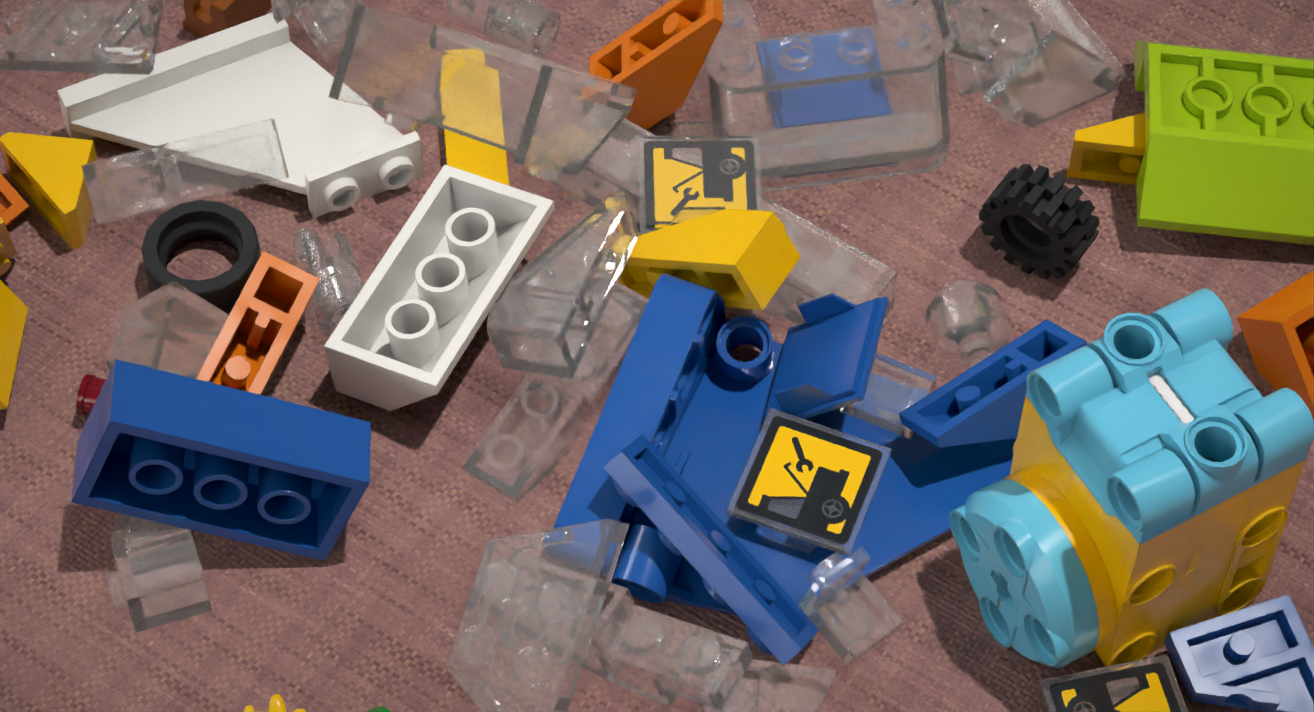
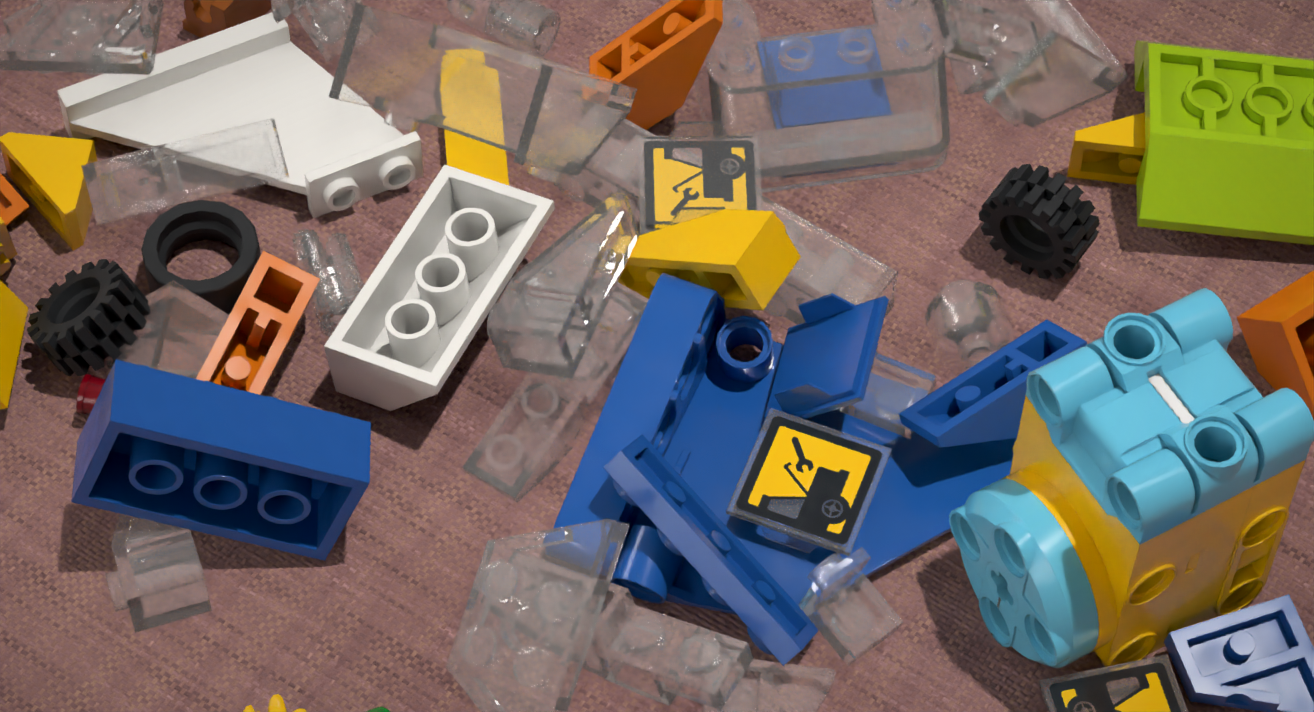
none -> black tyre [27,259,150,376]

